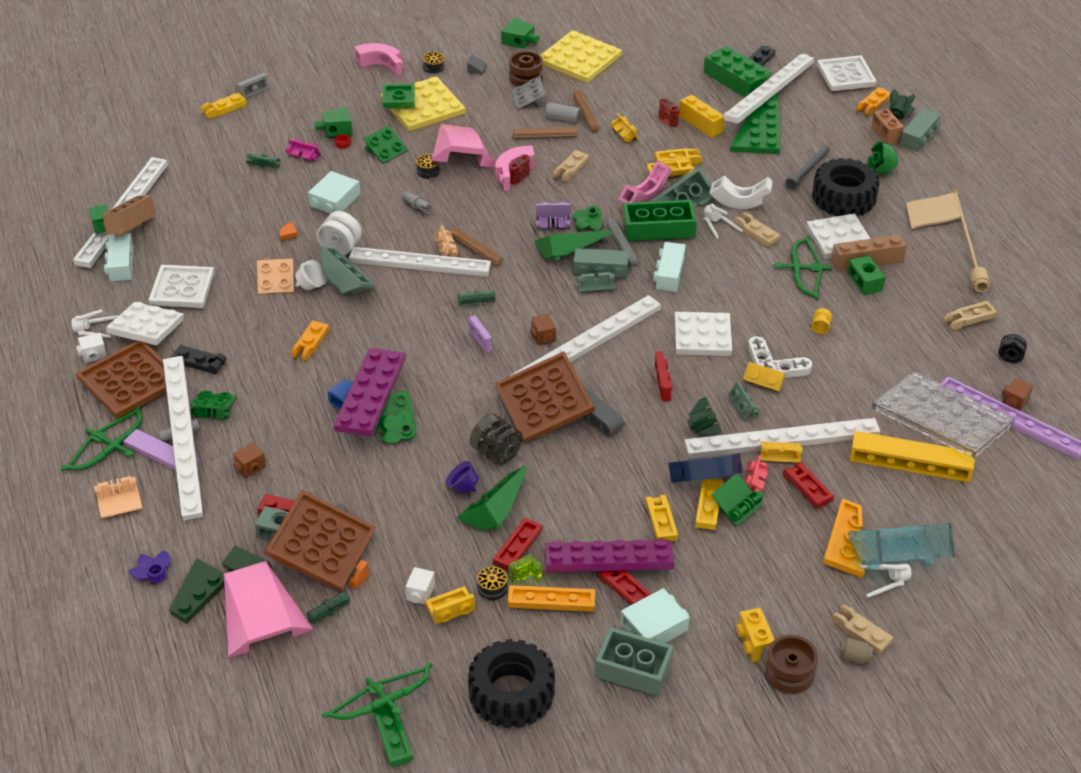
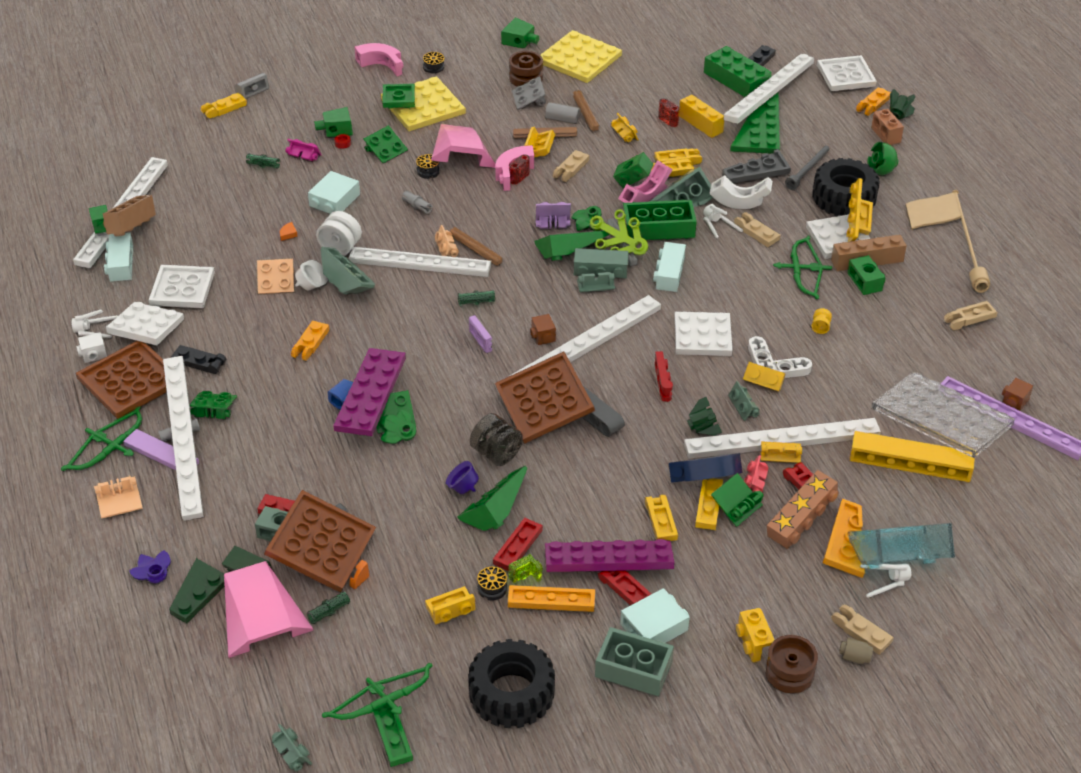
dark orange brick [233,442,266,478] -> none
white brick [405,567,435,604] -> none
dark grey slope [467,55,486,74] -> none
sand green brick [900,108,941,151] -> none
black wheel [998,334,1027,363] -> none
none -> sand green hinge [272,724,312,771]
none -> yellow bracket [524,126,555,158]
none -> lime plant [590,209,648,255]
none -> green brick [613,152,653,188]
none -> dark grey wing [722,149,791,184]
none -> nougat brick [767,470,839,549]
none -> yellow bracket [846,178,873,242]

